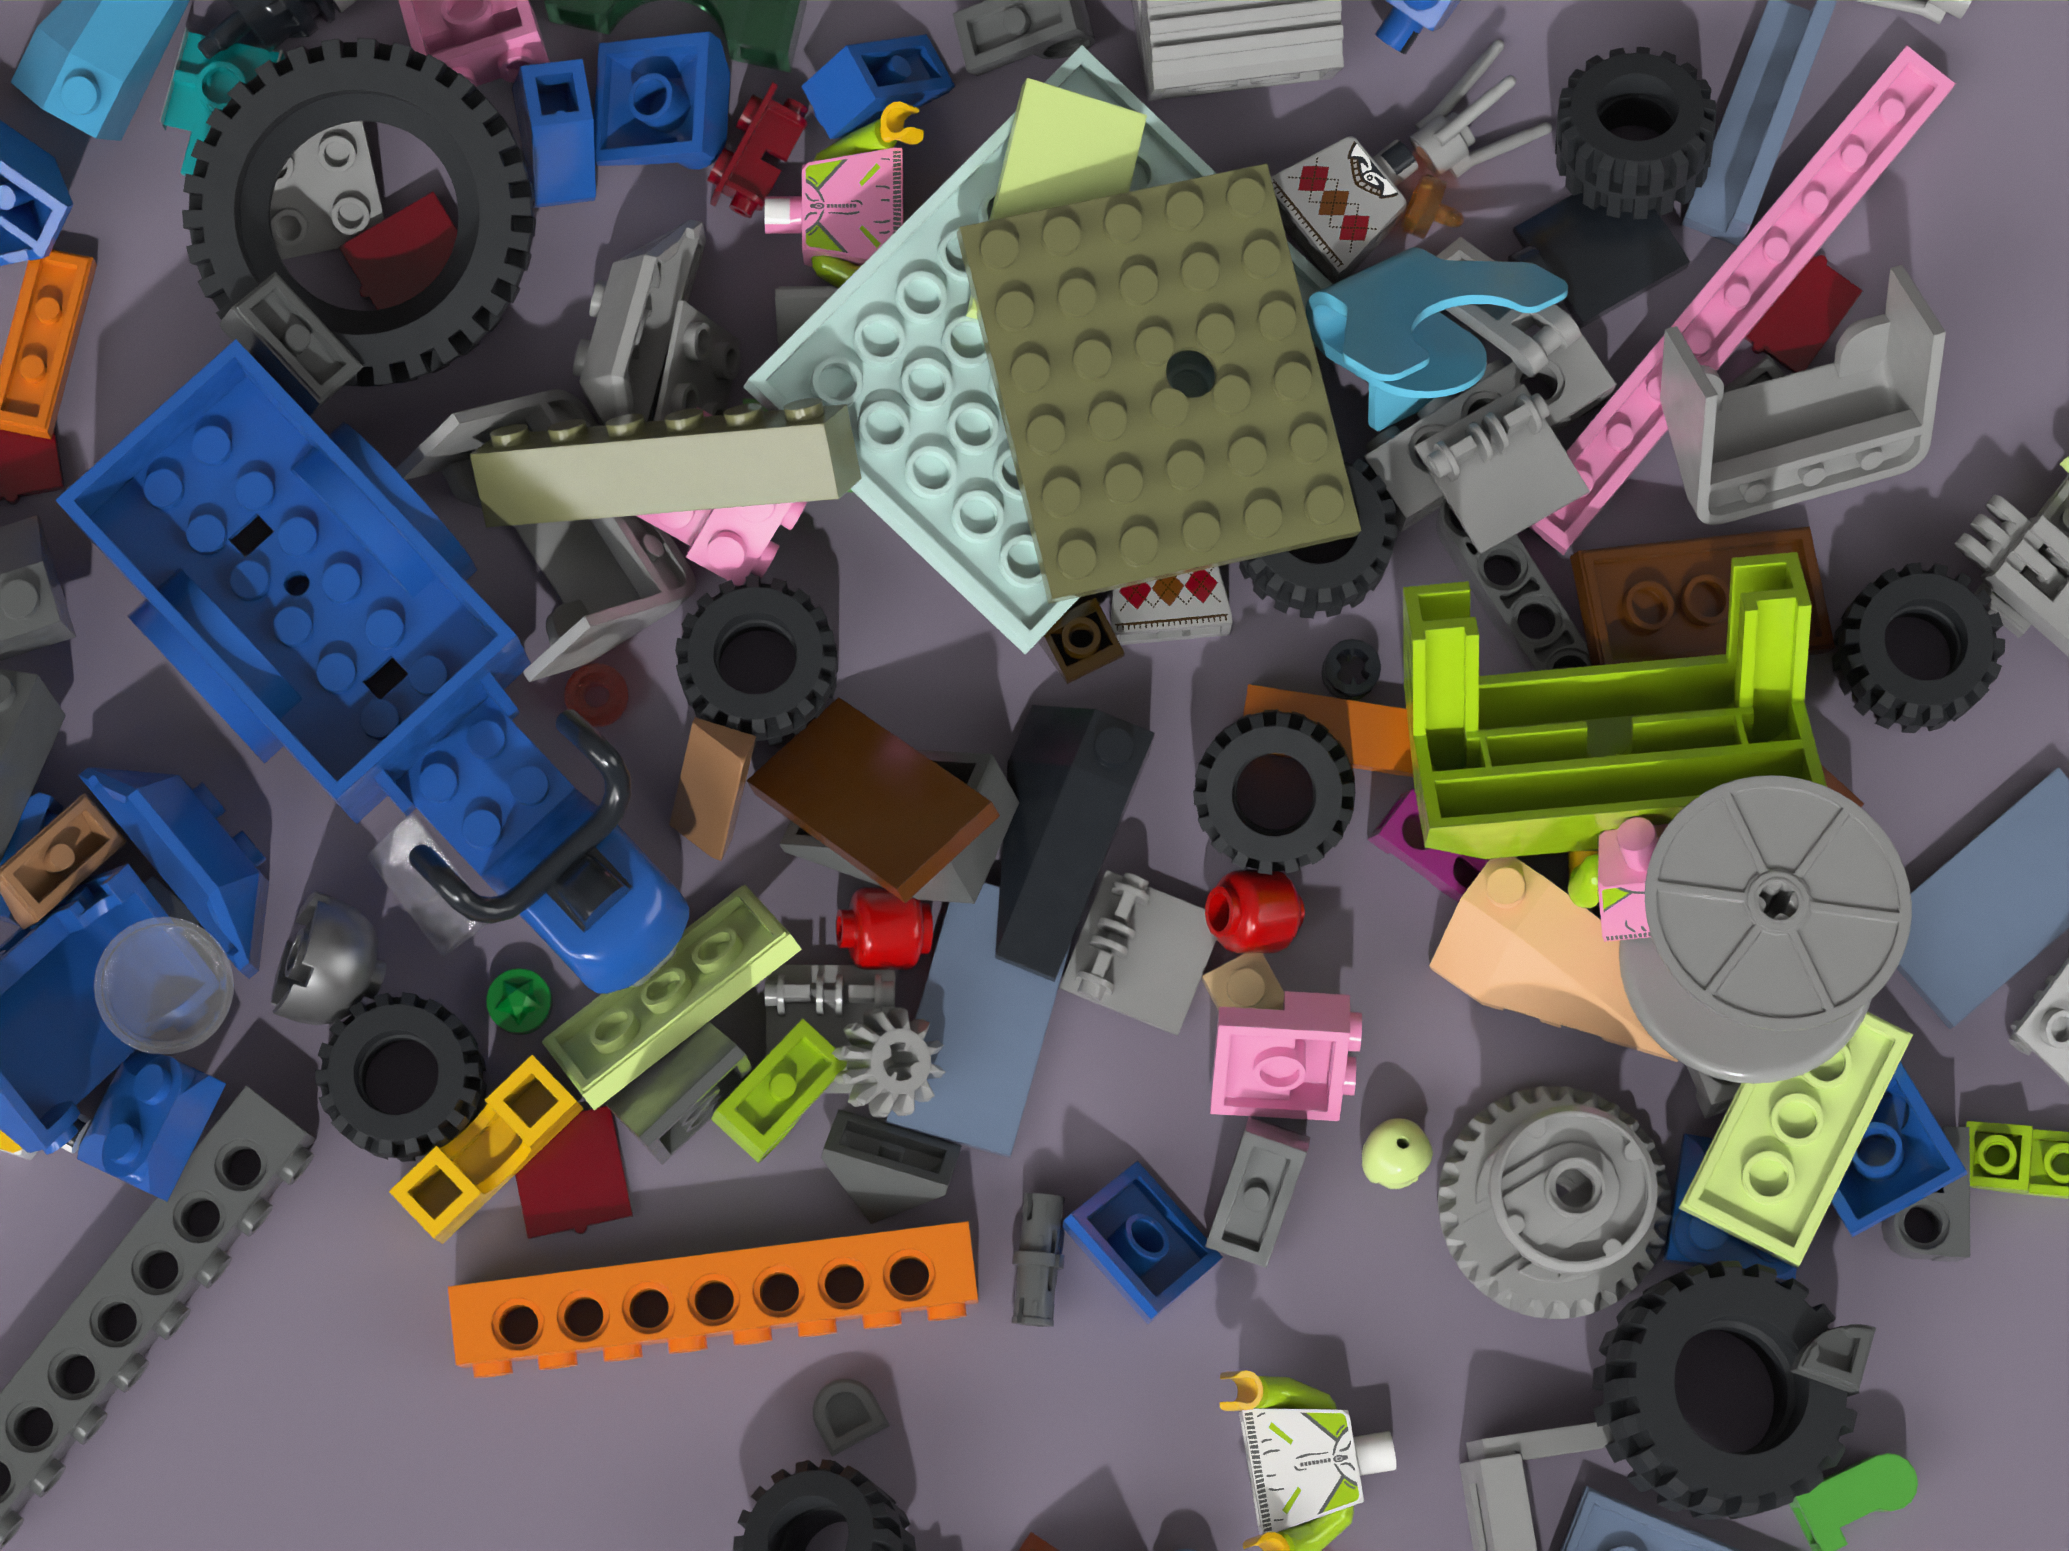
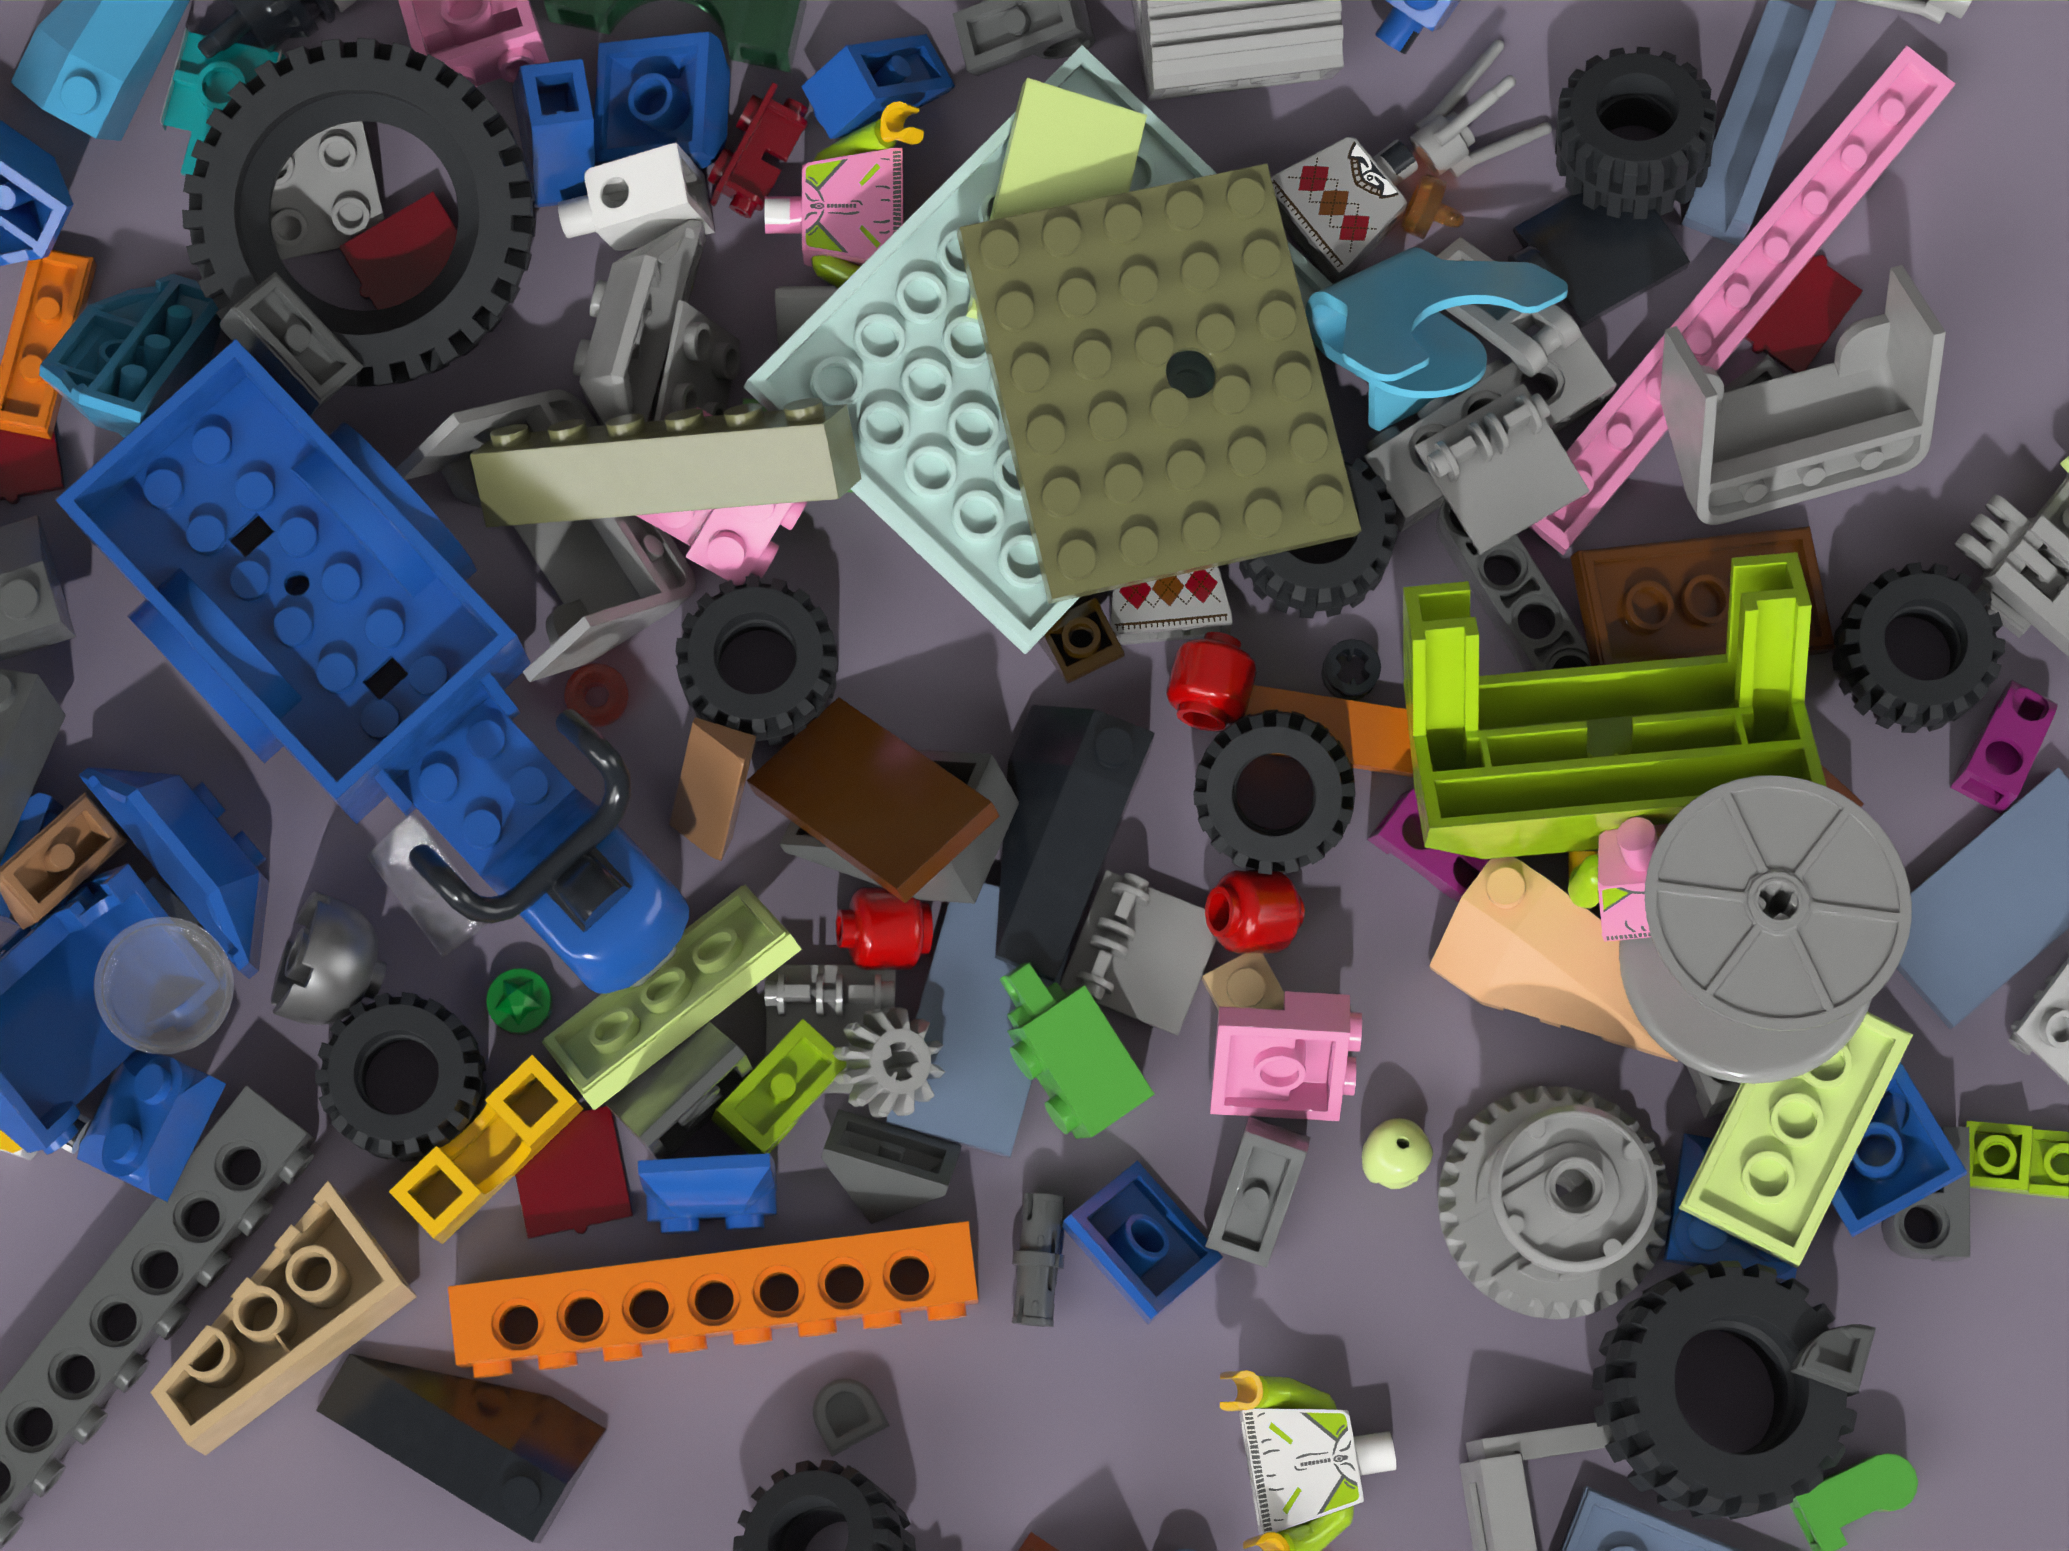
none -> dark azure wedge [39,274,222,438]
none -> tan wedge [150,1181,417,1456]
none -> black wedge [316,1354,608,1543]
none -> white torso [558,143,715,251]
none -> blue slope [638,1153,777,1234]
none -> bright green hinge [999,962,1155,1139]
none -> red head [1166,632,1257,731]
none -> magenta leg [1950,680,2058,814]

